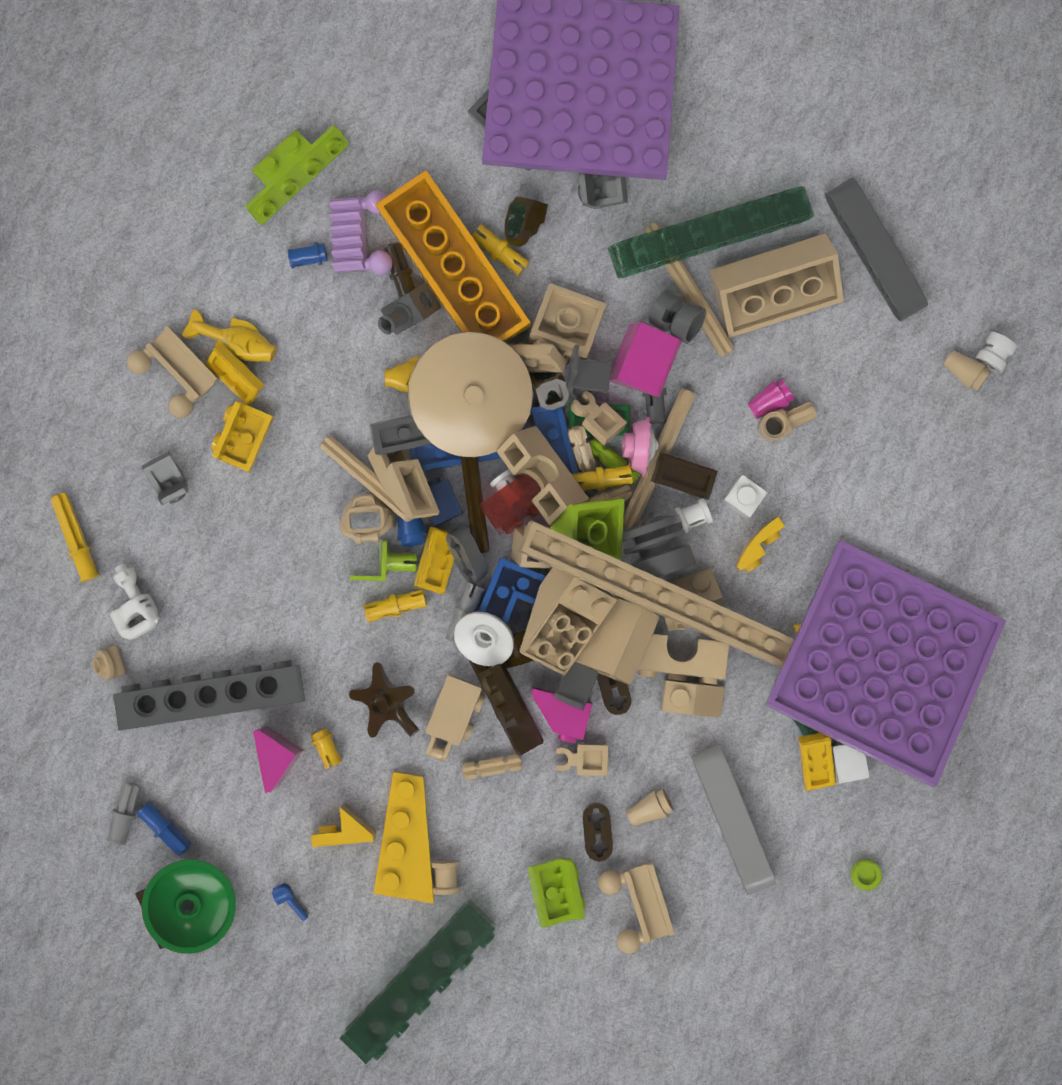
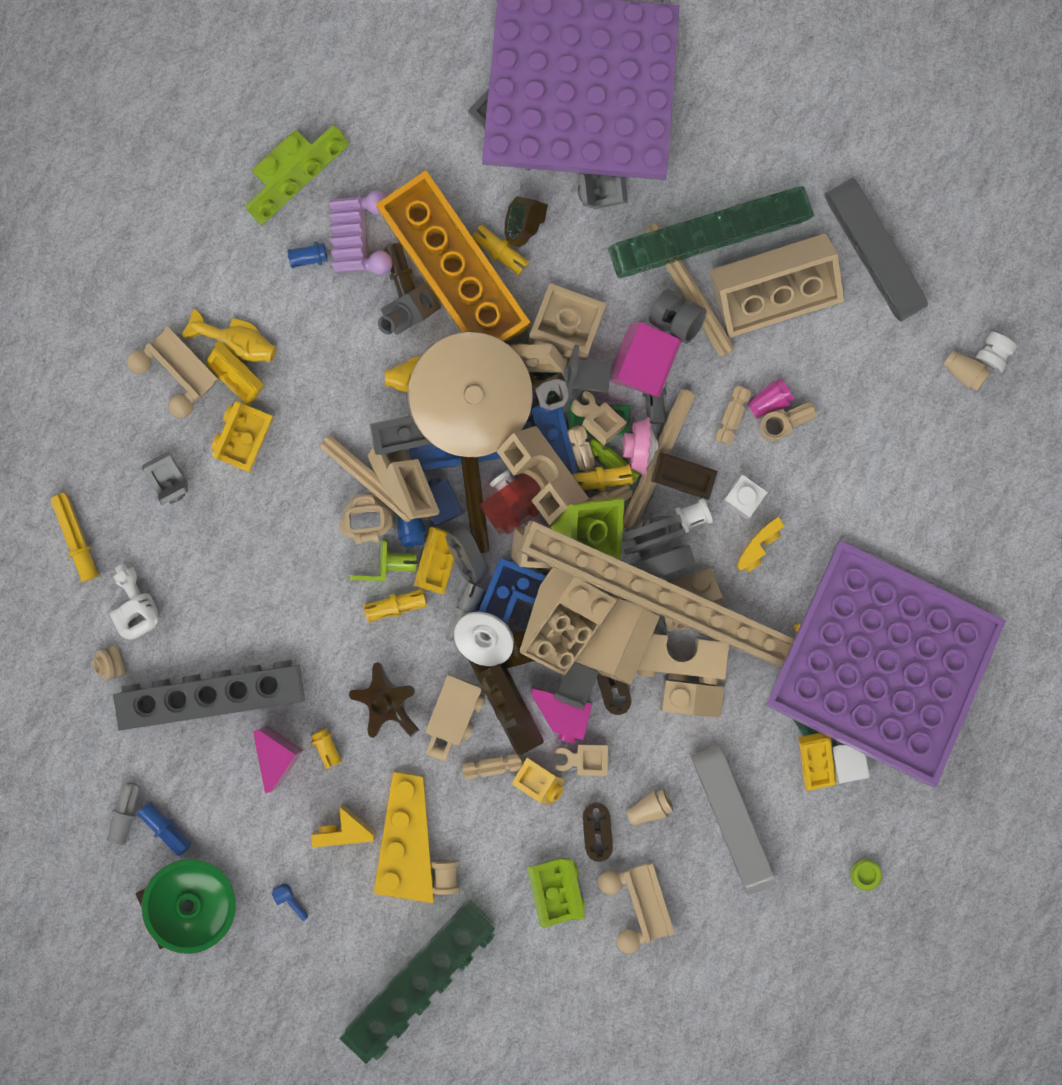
none -> yellow bracket [511,758,565,806]
none -> tan axle [715,386,751,445]

